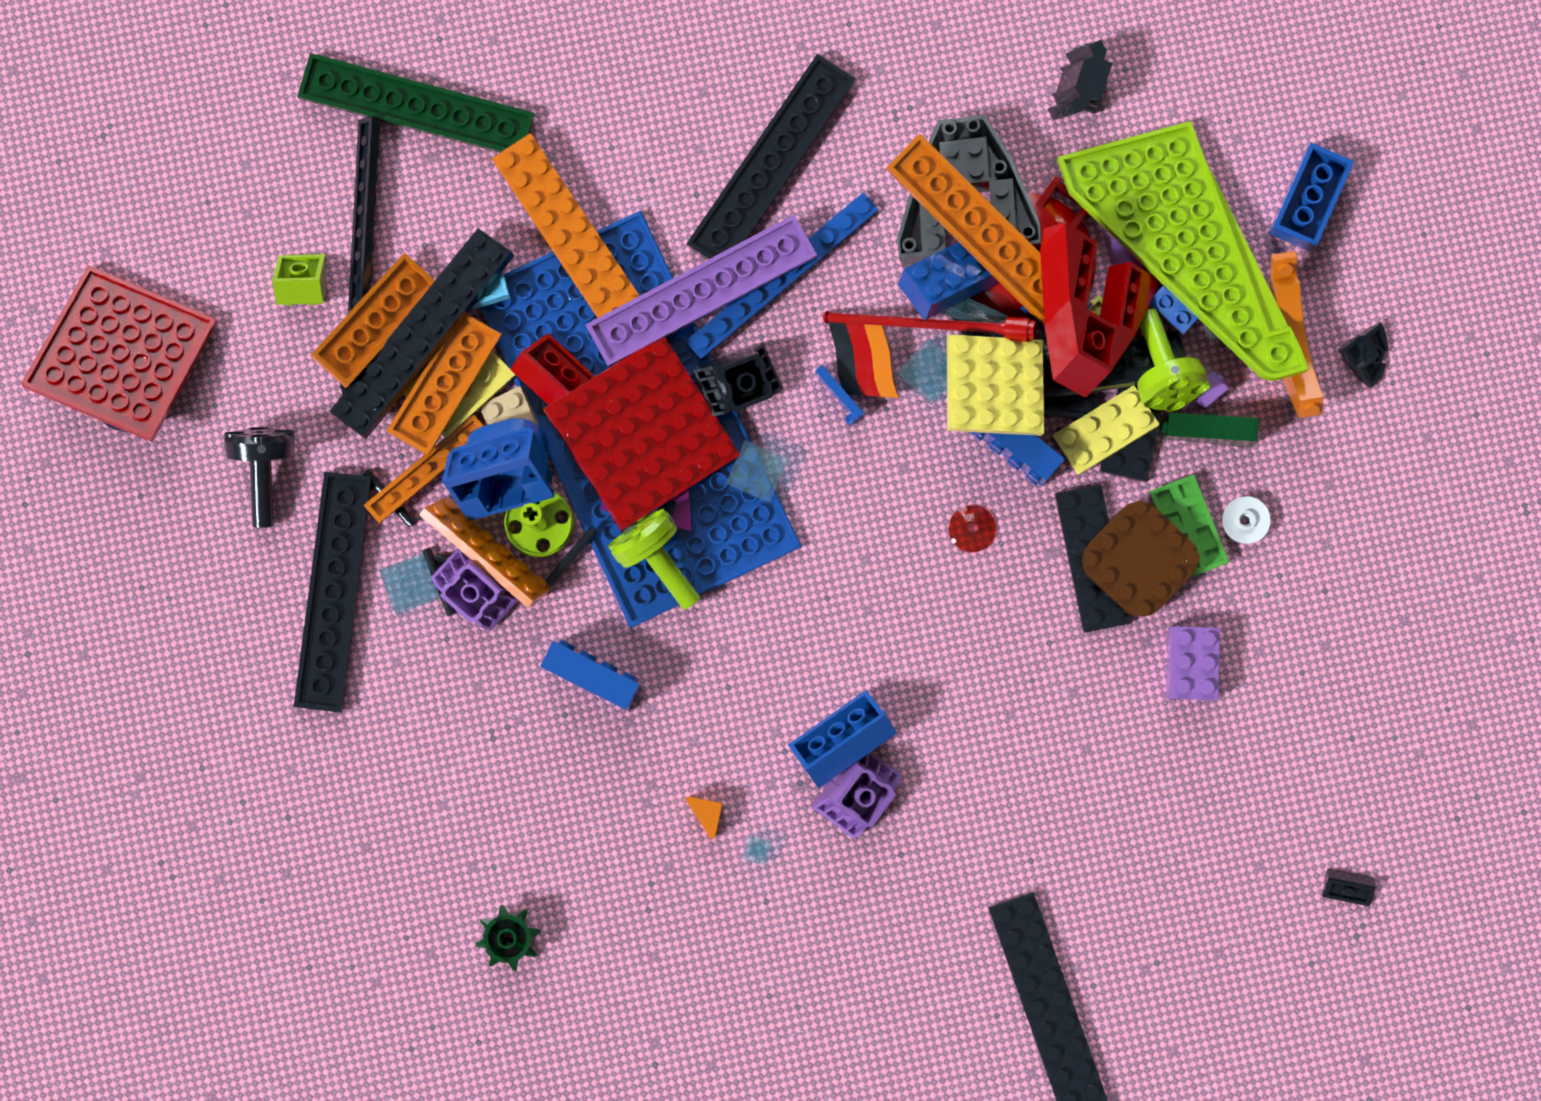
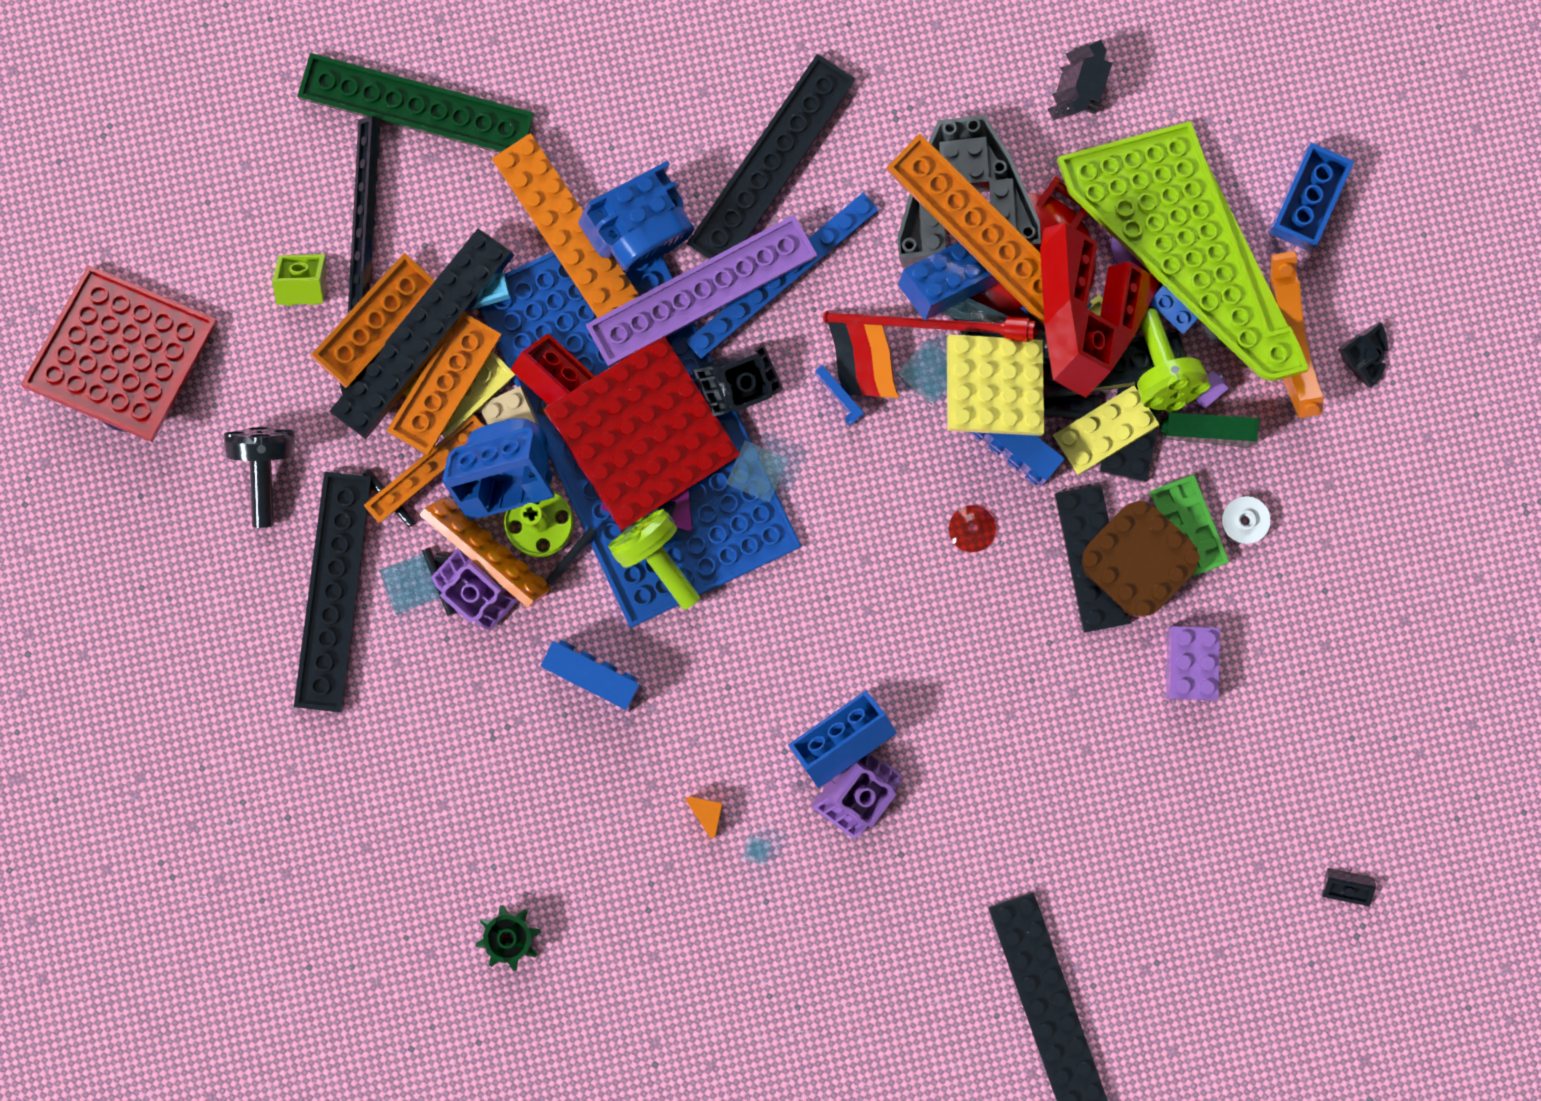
none -> blue brick [578,161,694,272]

